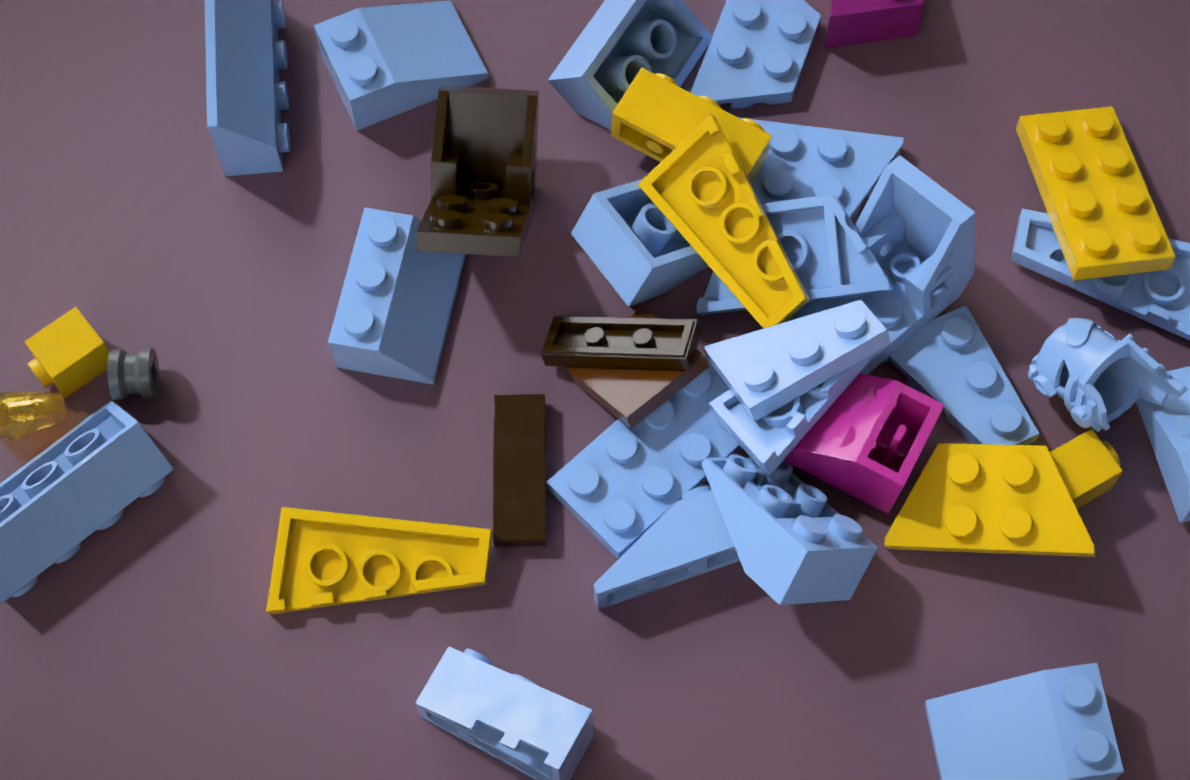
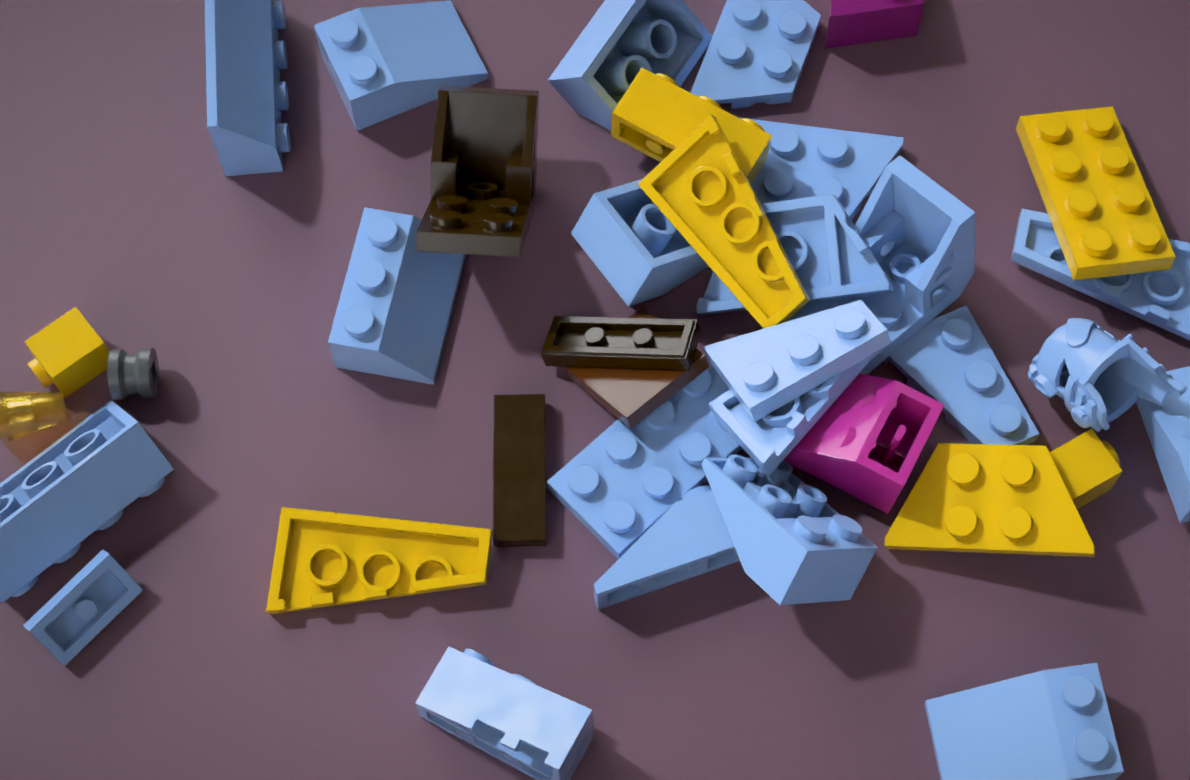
none -> light blue plate [23,549,143,667]

